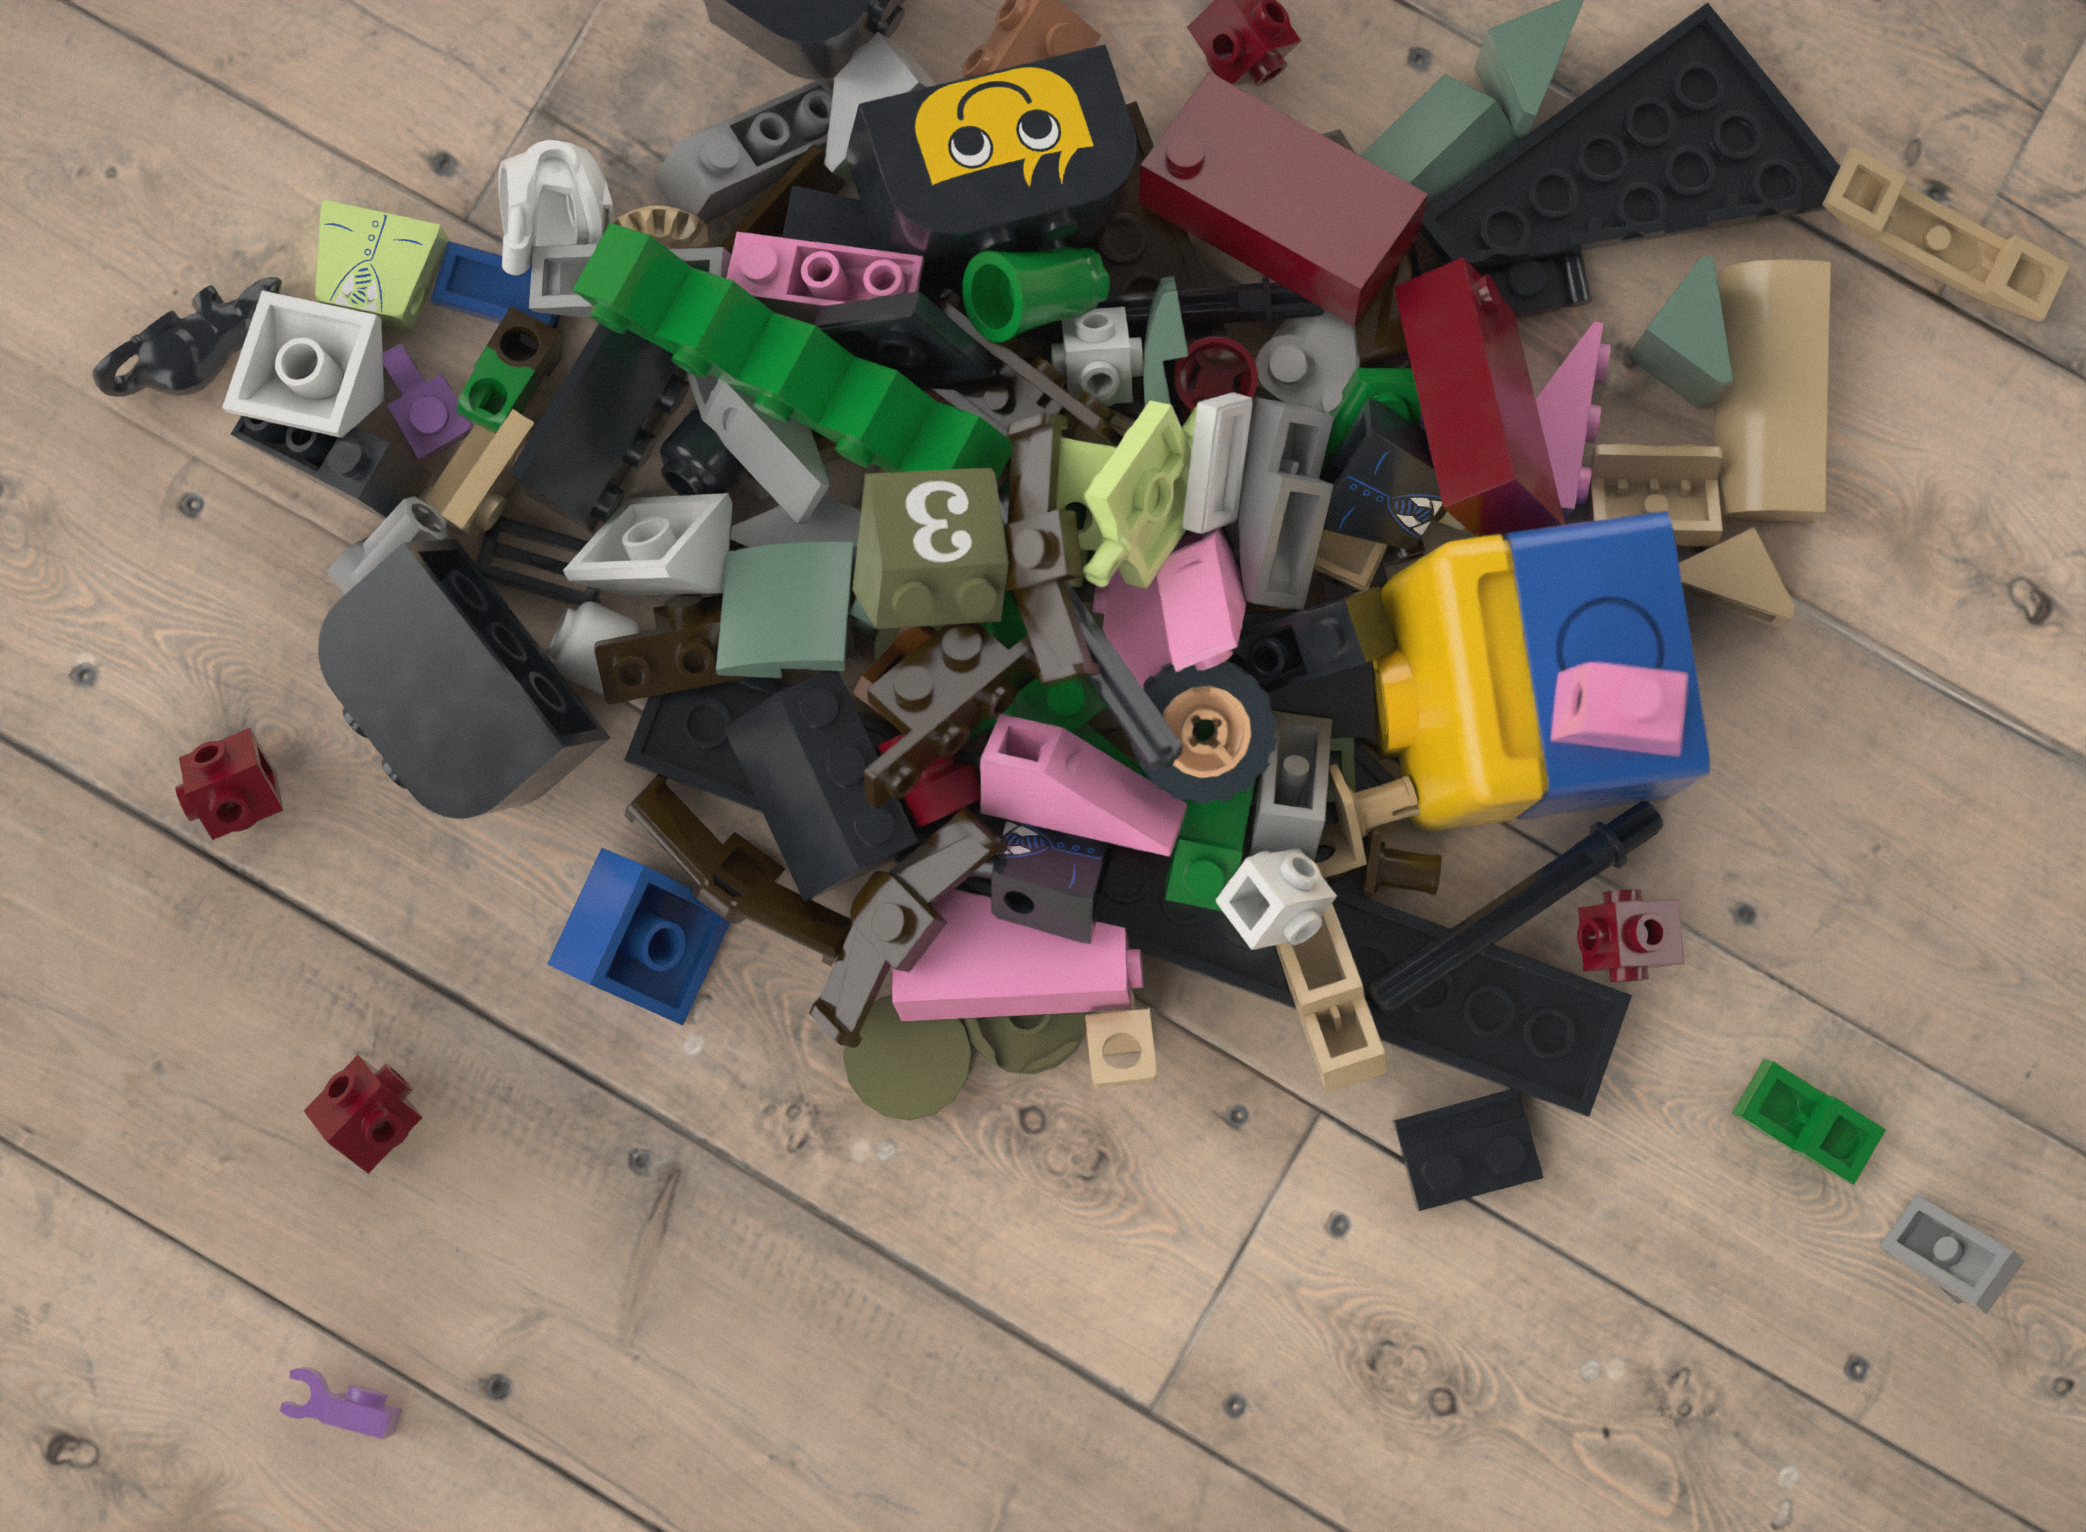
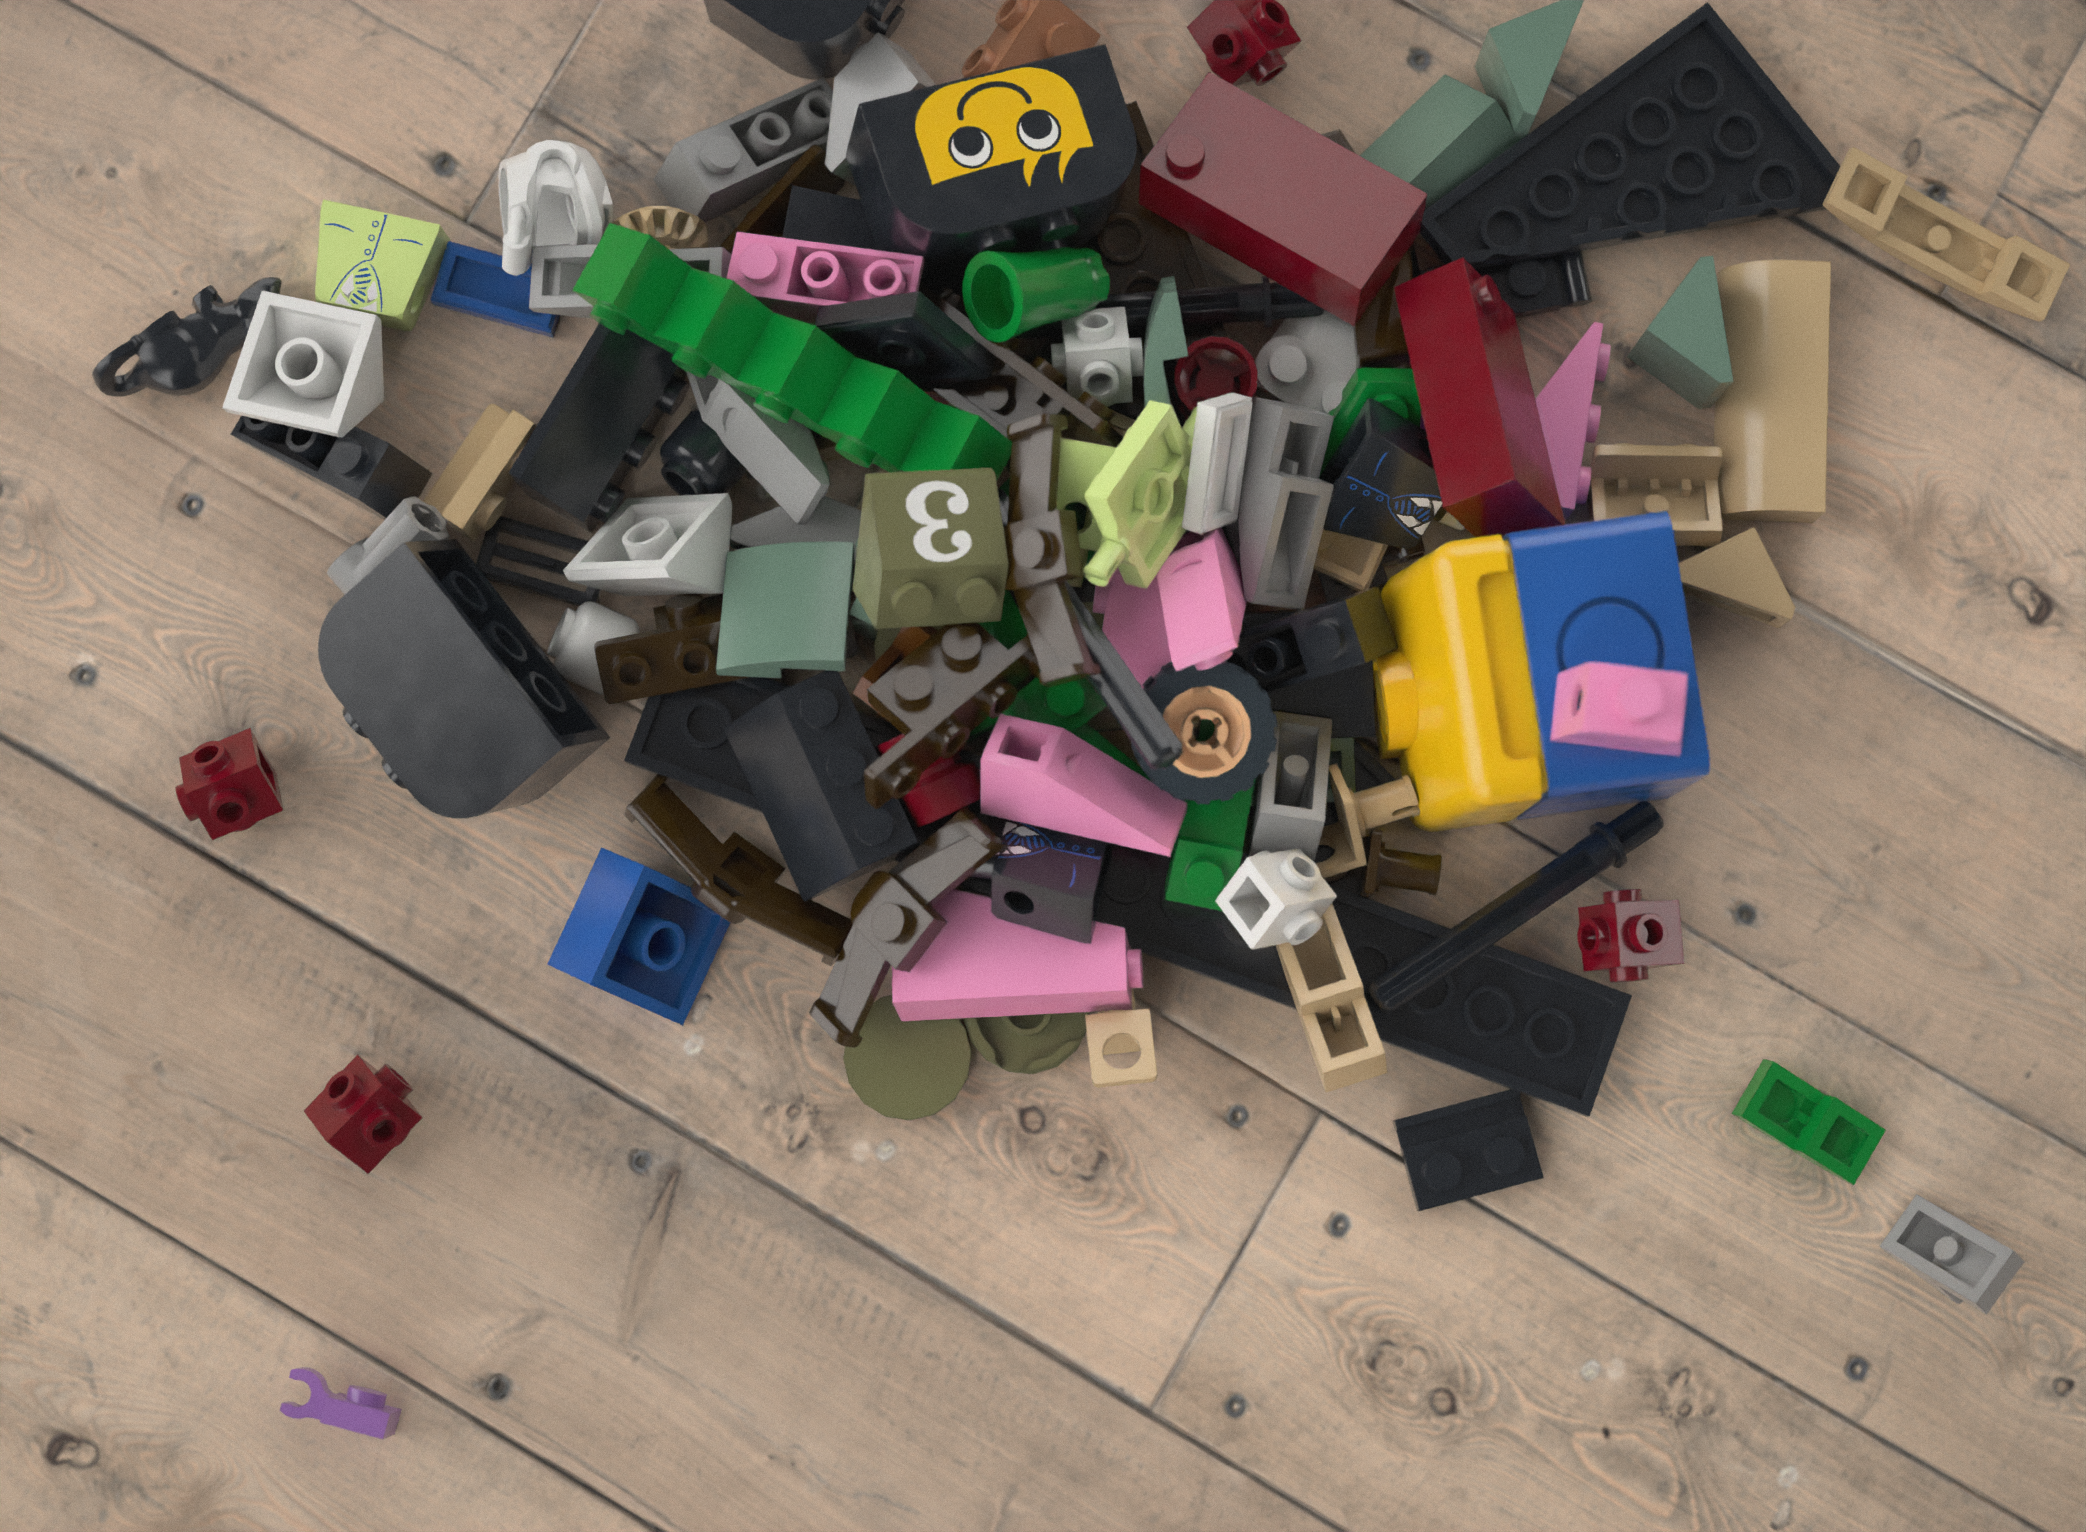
medium lavender plate [383,343,474,462] -> none
leg [456,306,563,434] -> none

